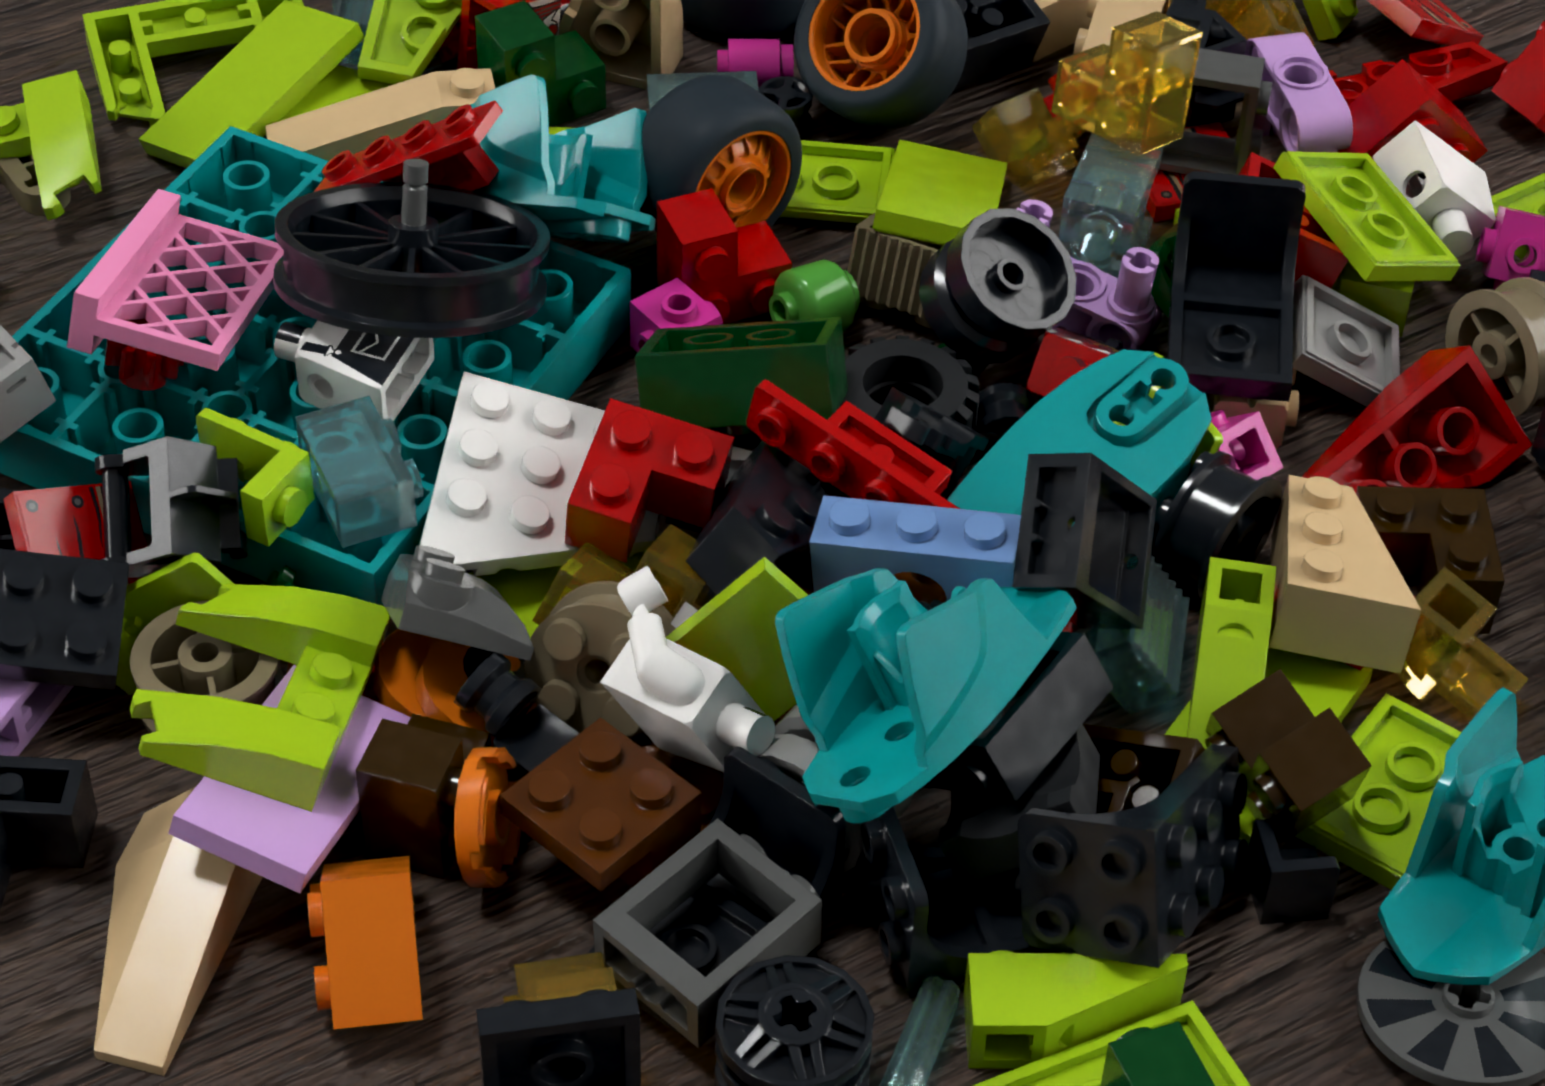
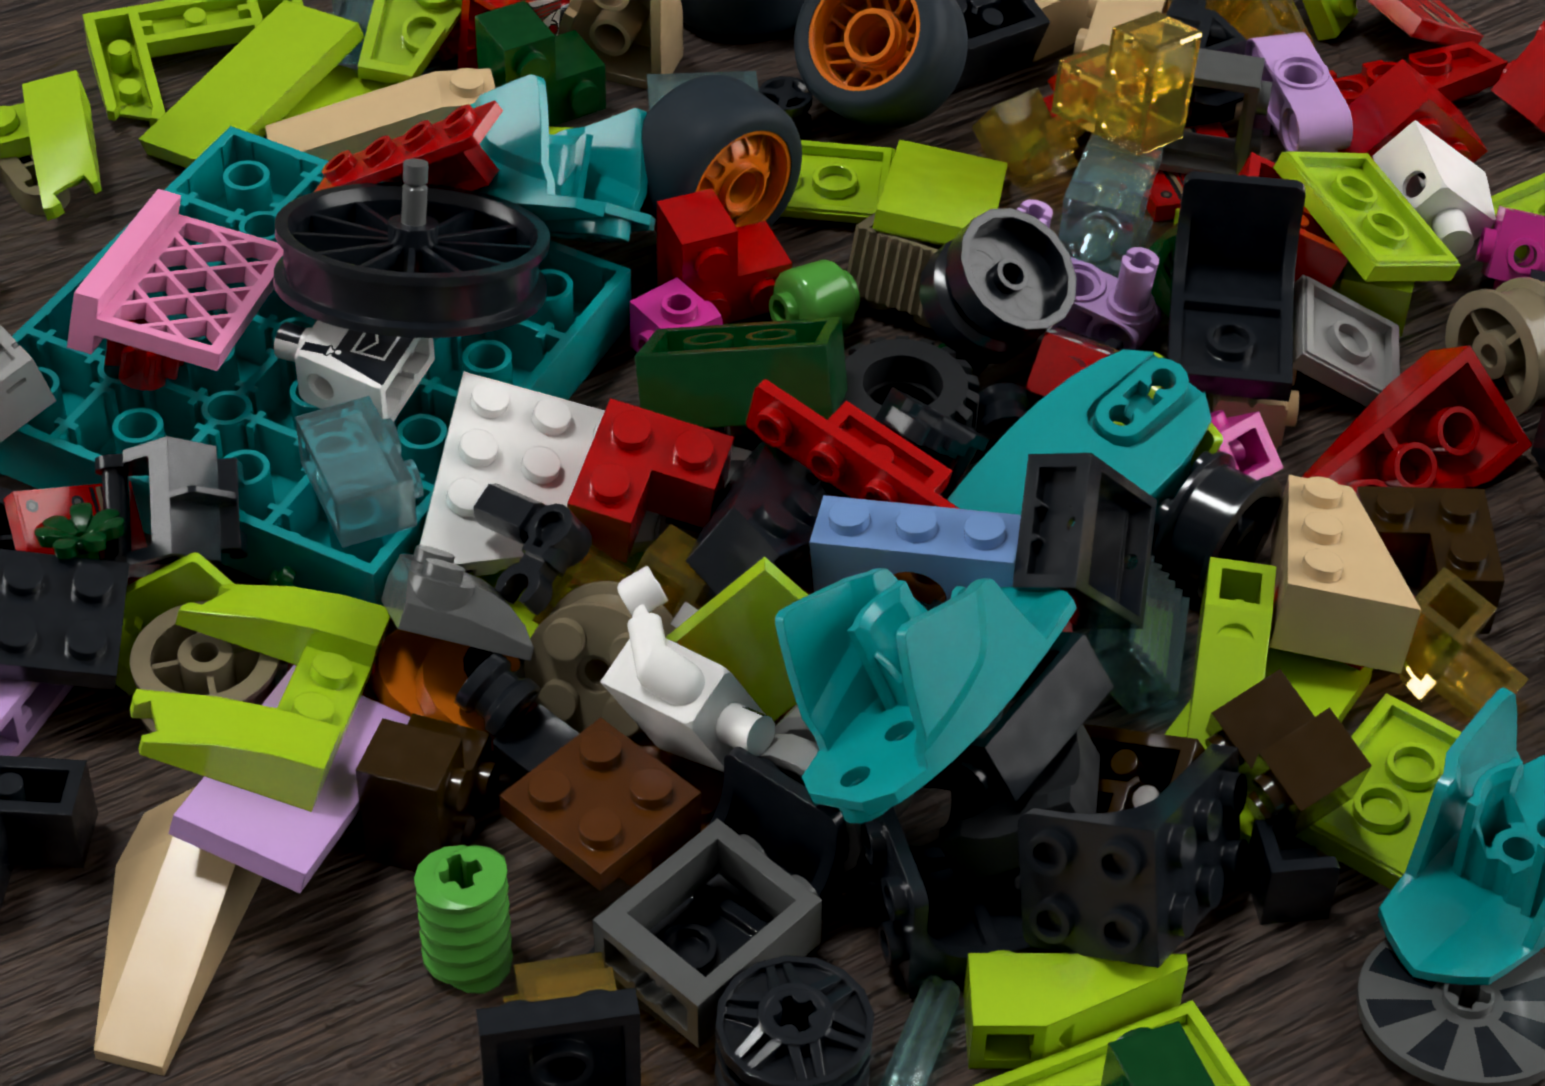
lime bracket [196,408,315,547] -> none
orange brick [307,856,423,1030] -> none
orange tile [454,747,521,888] -> none
dark pink brick [717,39,794,91] -> none
none -> dark green plant [34,503,124,560]
none -> bright green piece [414,845,513,994]
none -> black bar [473,483,592,615]

